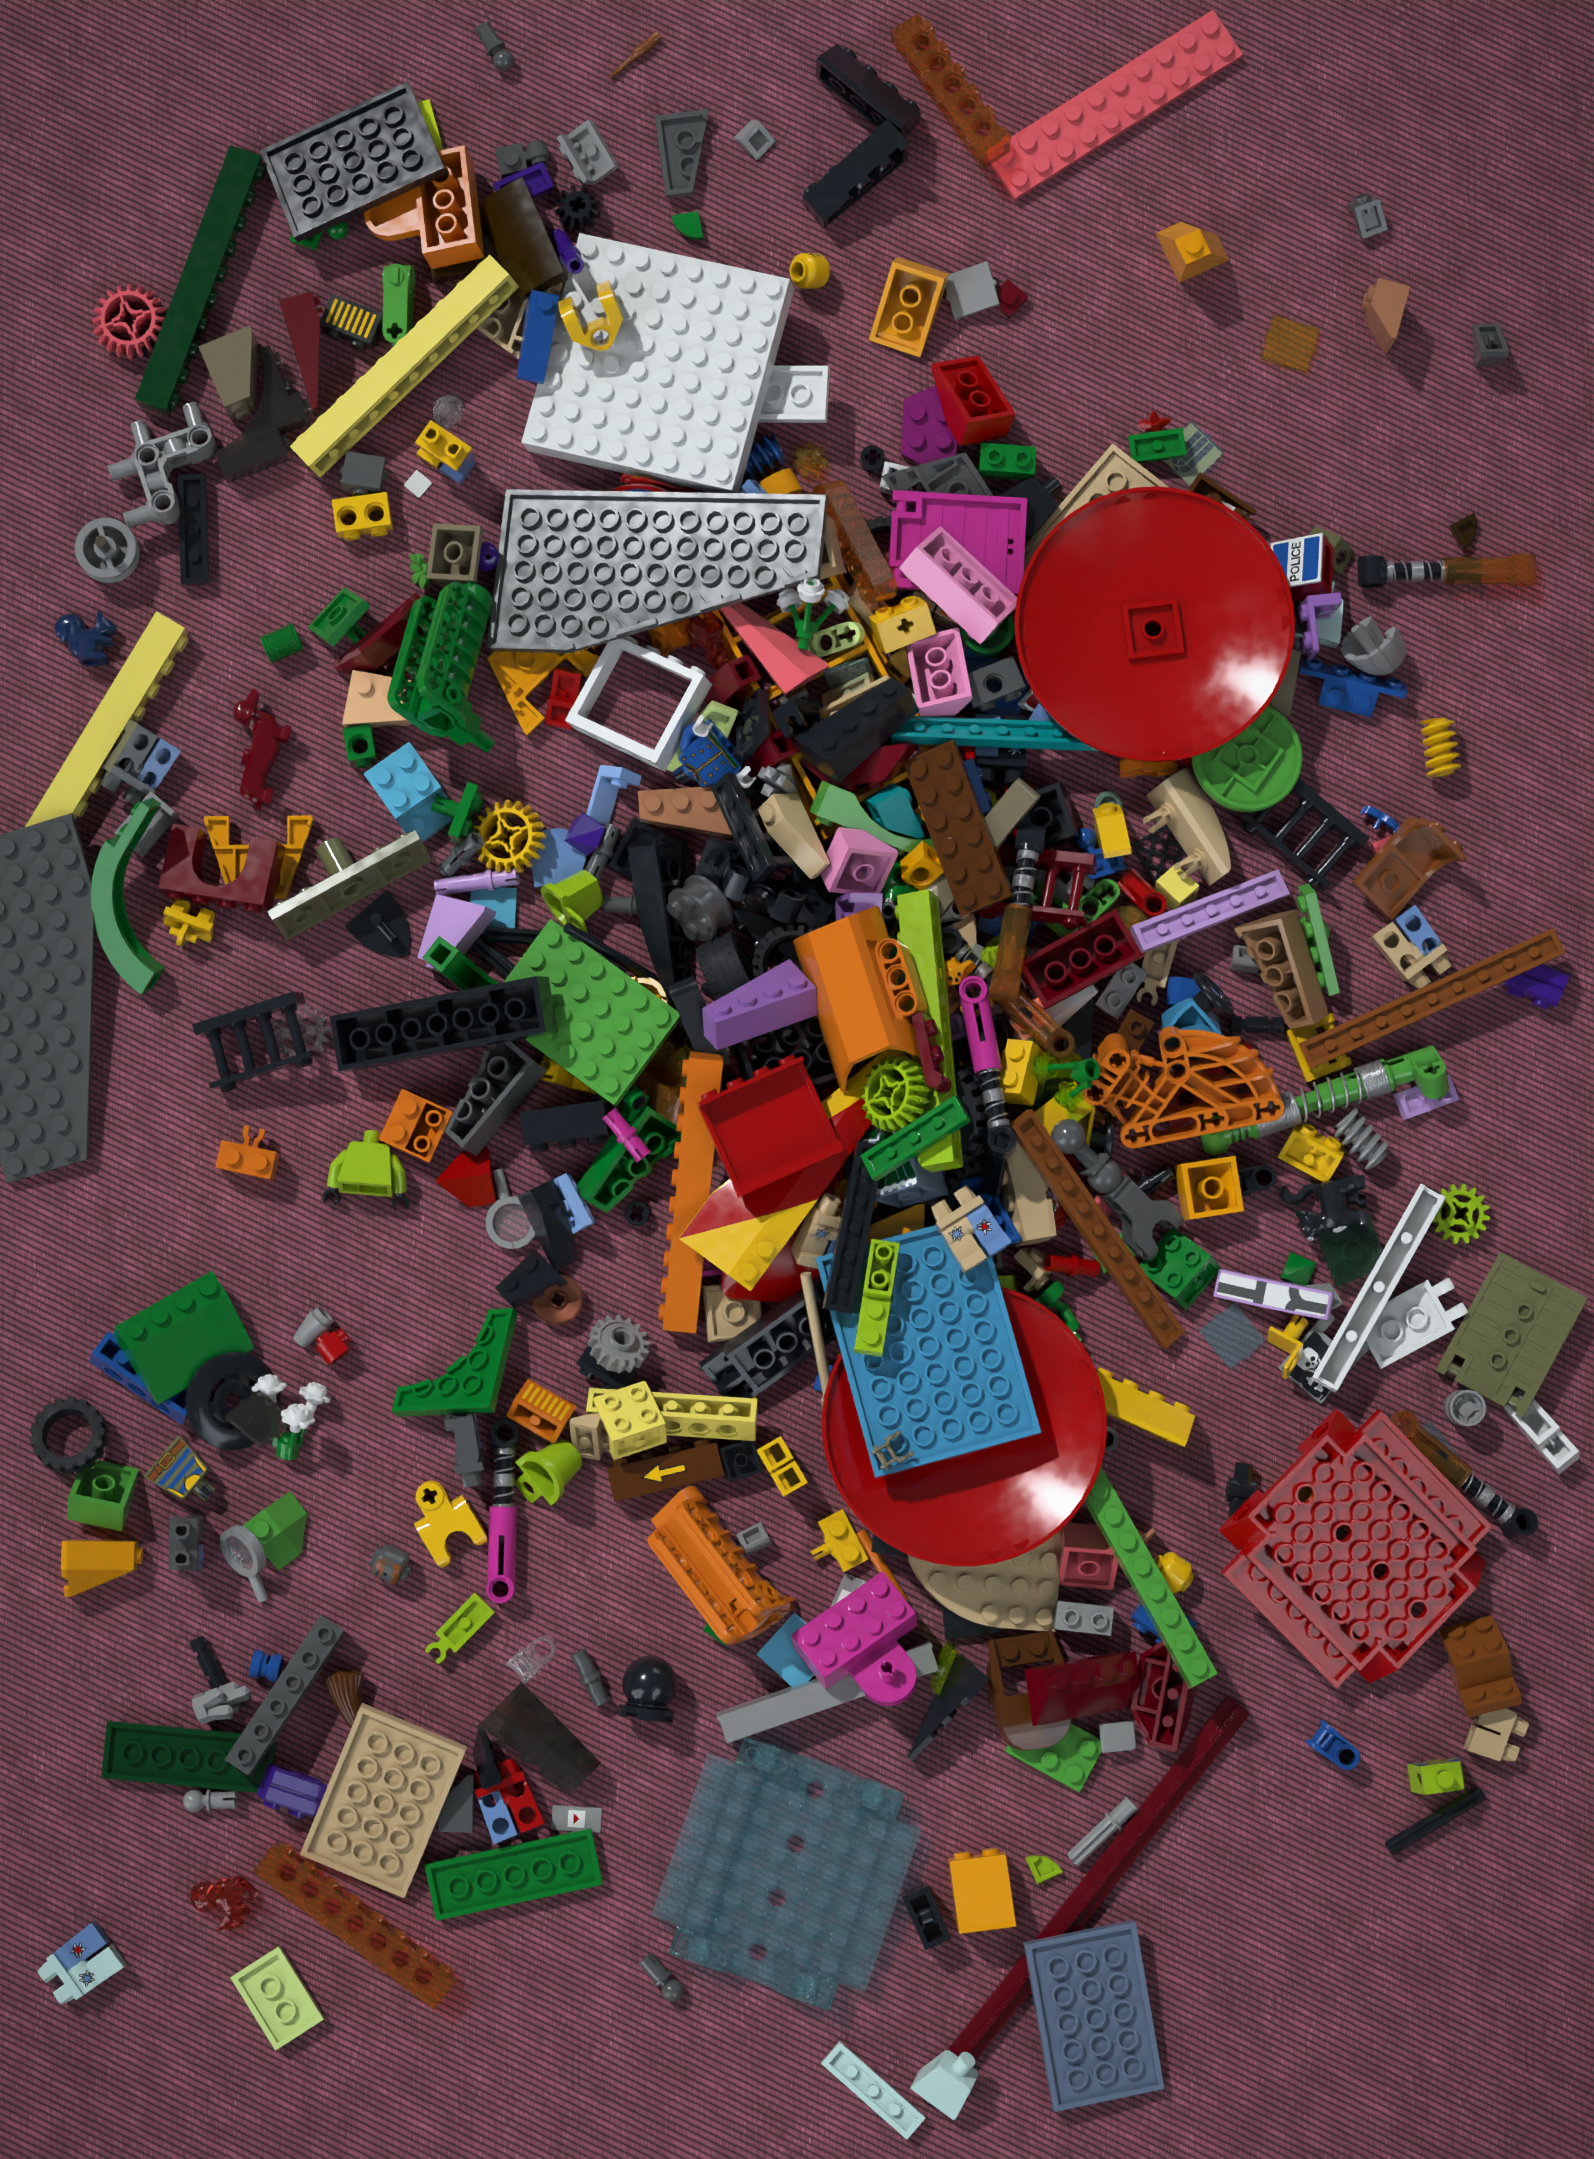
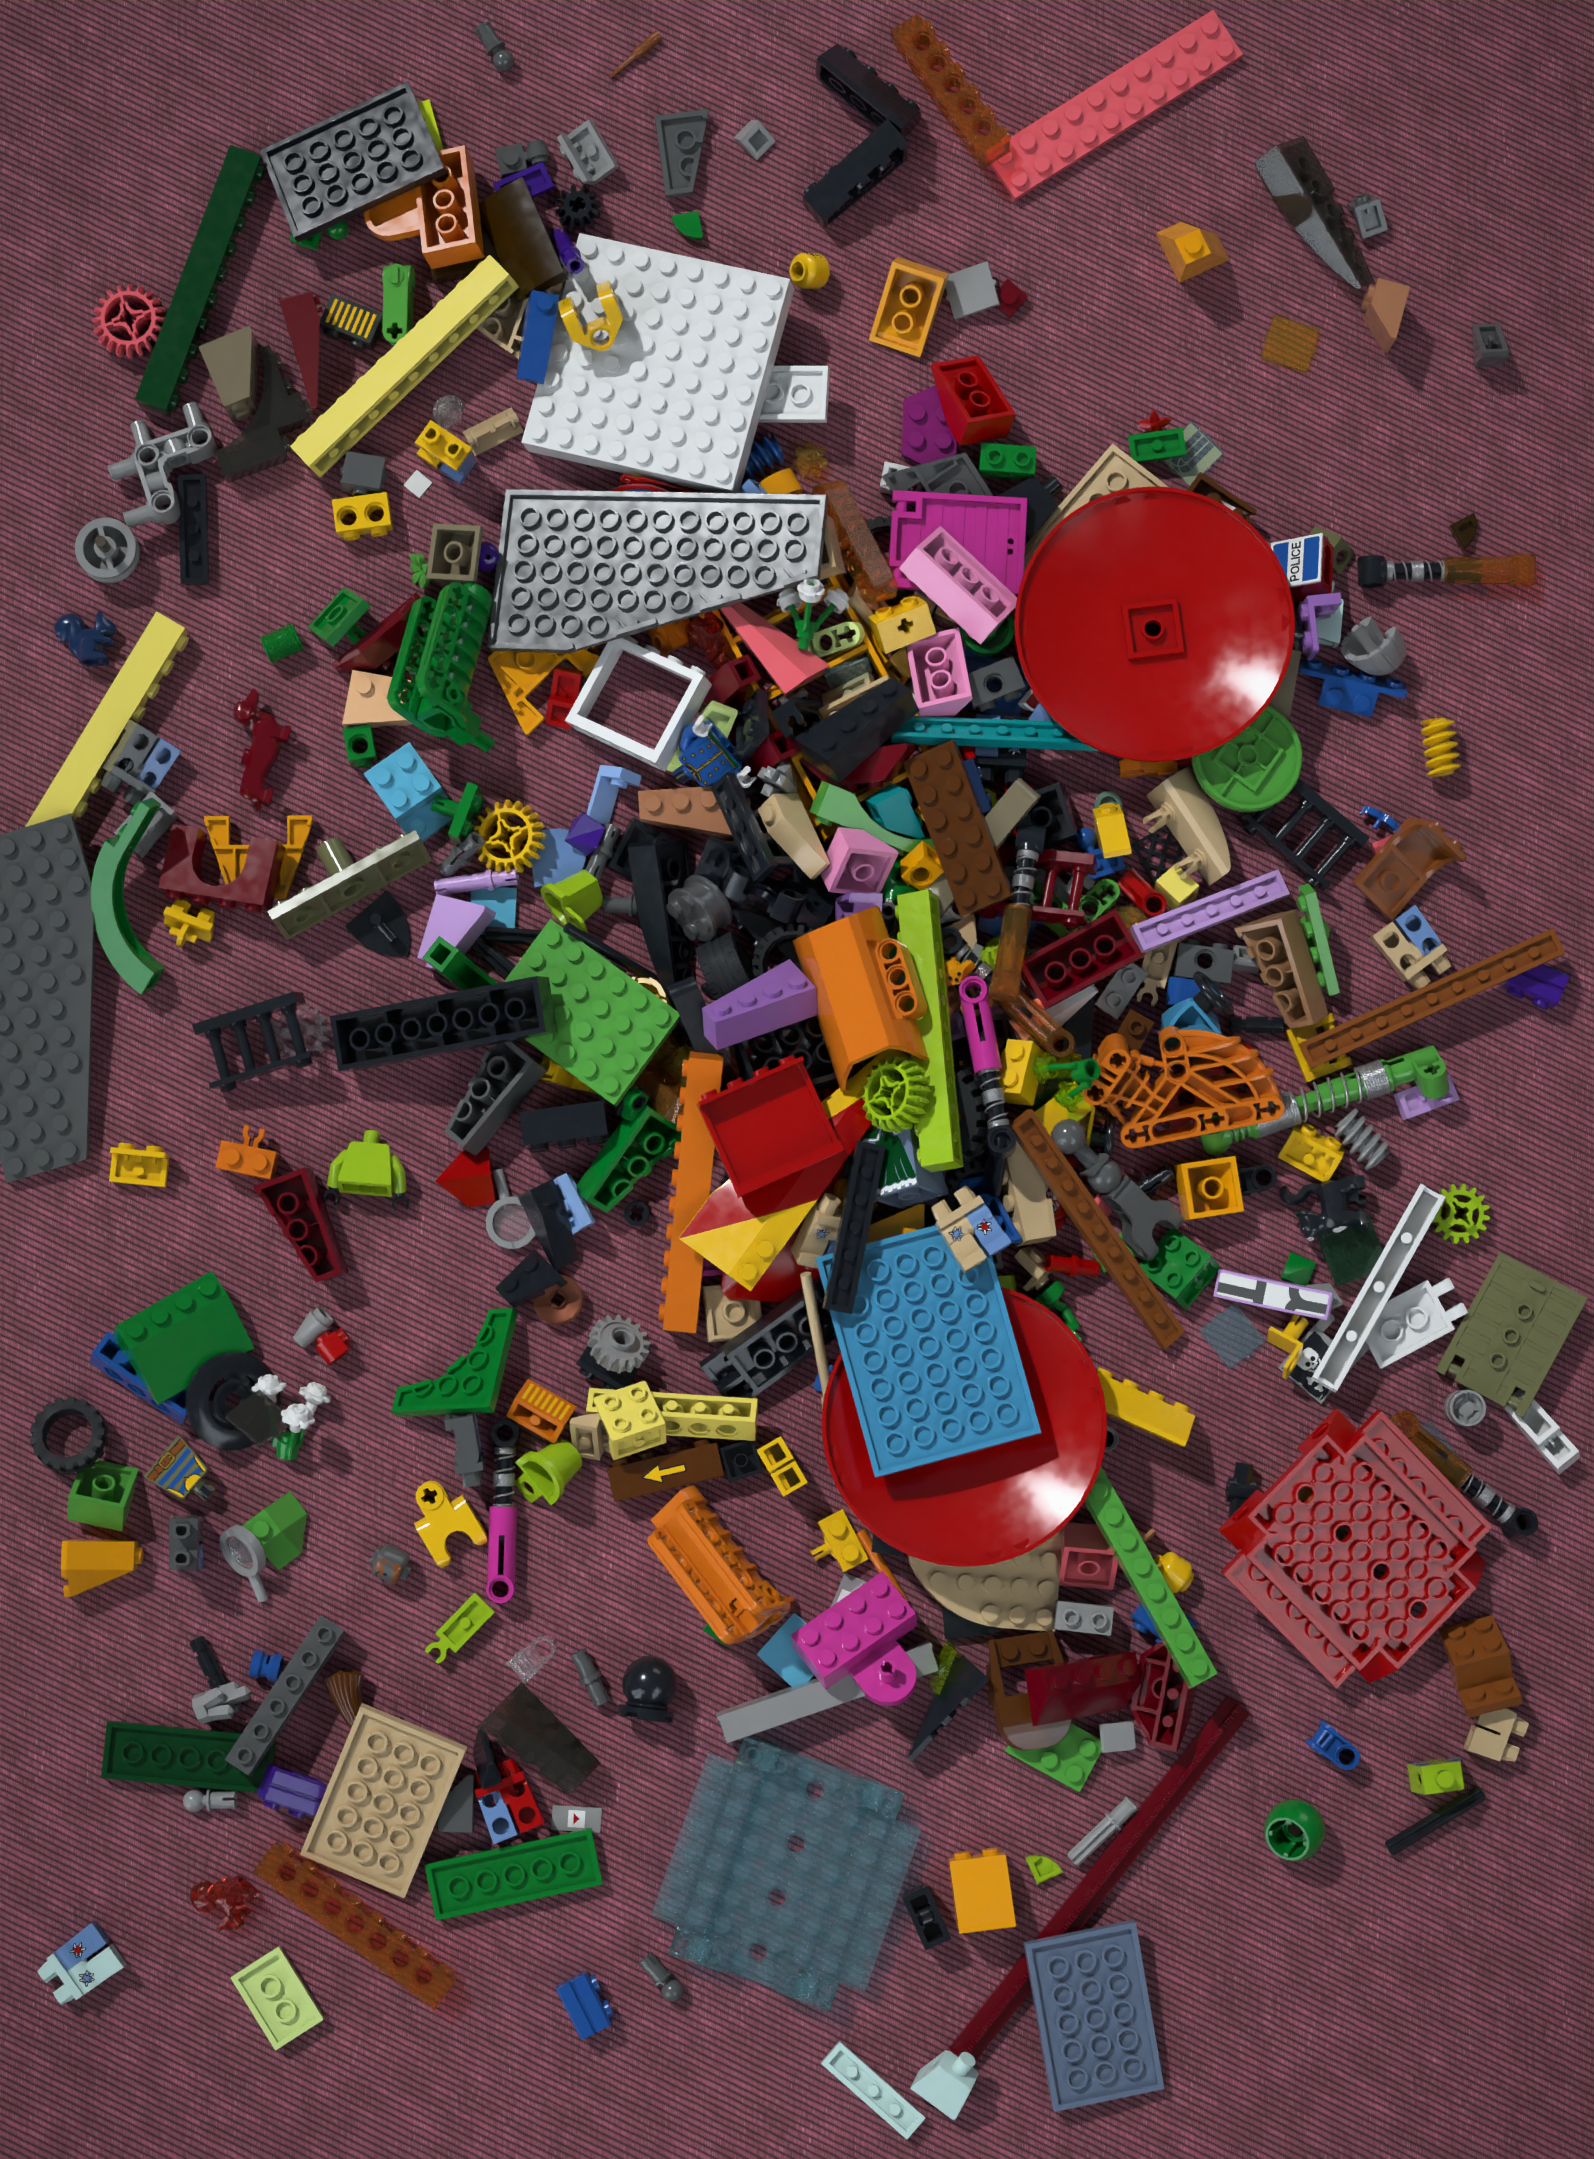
orange slope [378,1089,453,1163] -> none
dark pink pin [602,1108,651,1162] -> none
light grey slope [736,1522,772,1557] -> none
lime slope [854,1239,900,1357] -> none
black bush [860,445,885,473] -> none
green plate [860,1095,971,1181] -> none
dark tan piece [871,1430,914,1470] -> none
dark red plate [911,1012,951,1094] -> none
none -> yellow bracket [109,1143,170,1188]
none -> dark red wedge [253,1167,349,1283]
none -> tan hinge [463,407,524,456]
none -> blue brick [556,1970,615,2040]
none -> dark grey brick [1173,939,1235,986]
none -> clear smoke wedge [1254,136,1374,289]
none -> green wheel [1264,1799,1326,1862]

